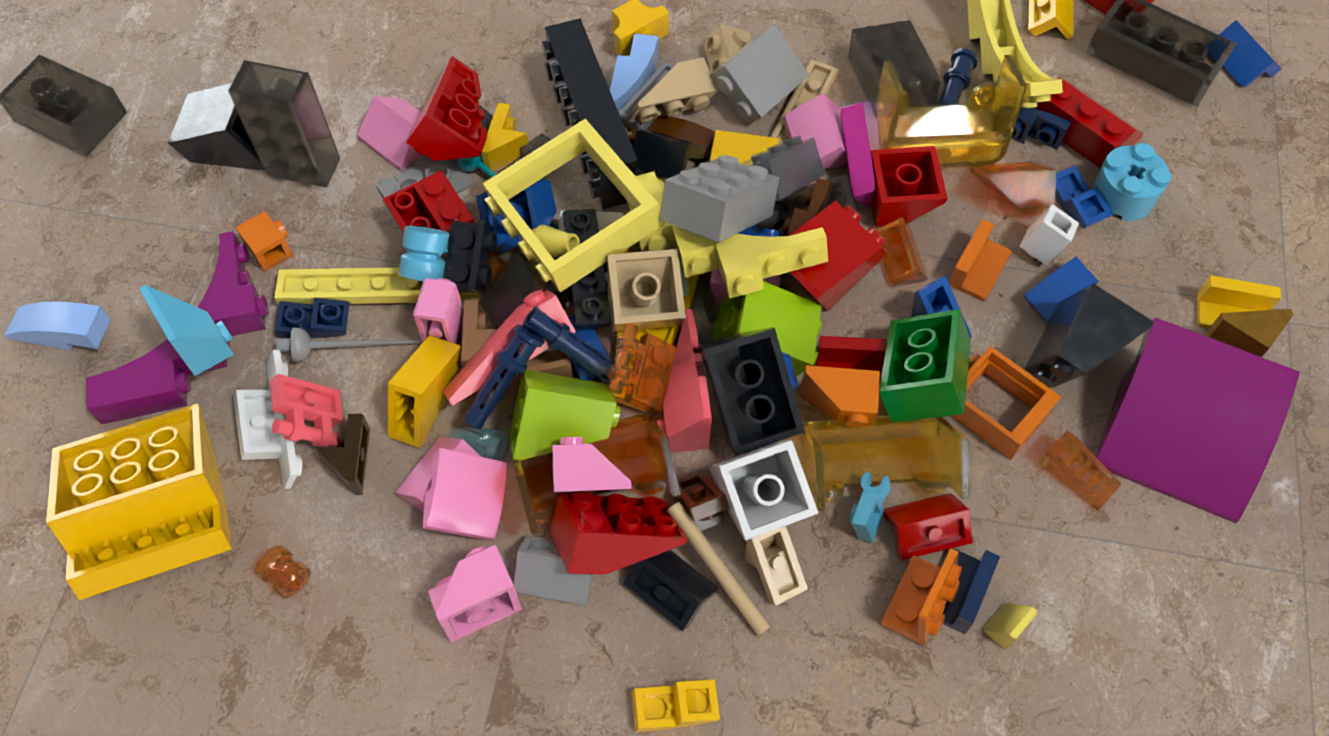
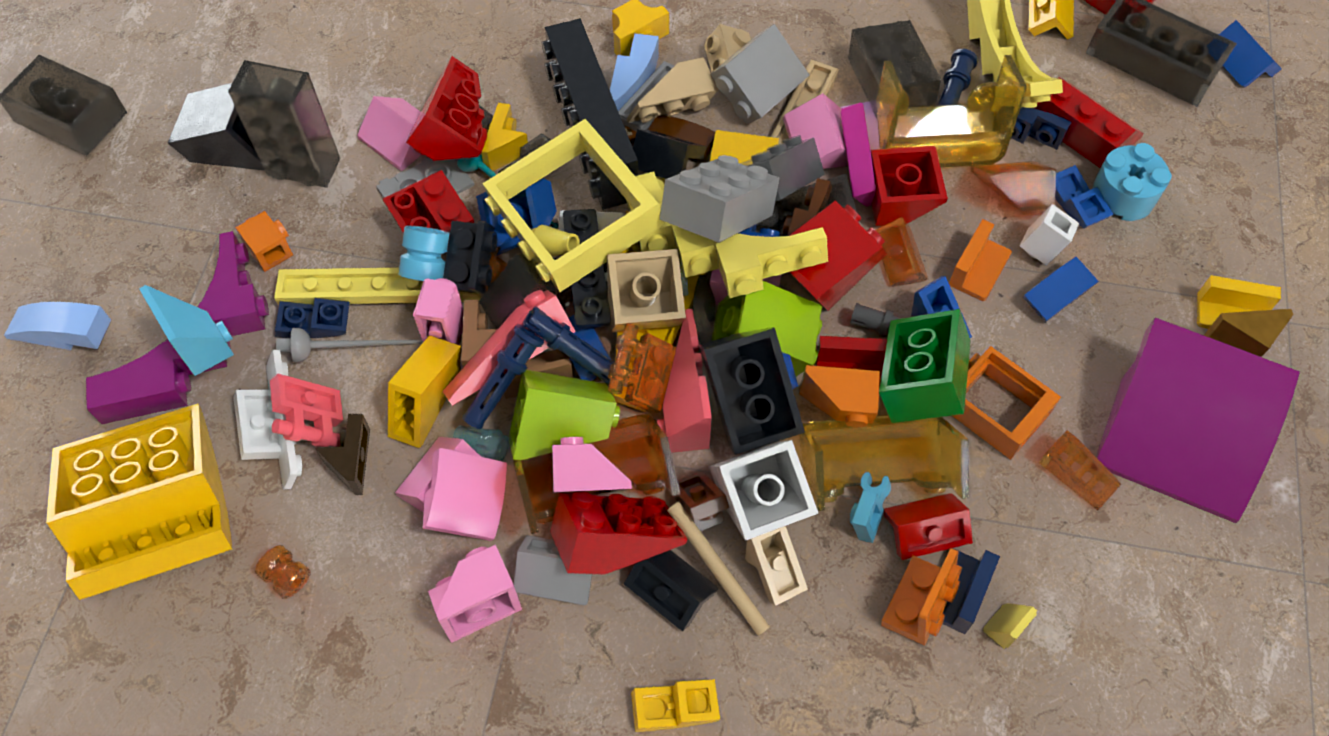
black slope [1024,283,1154,388] -> none
none -> dark grey pin [850,303,902,337]

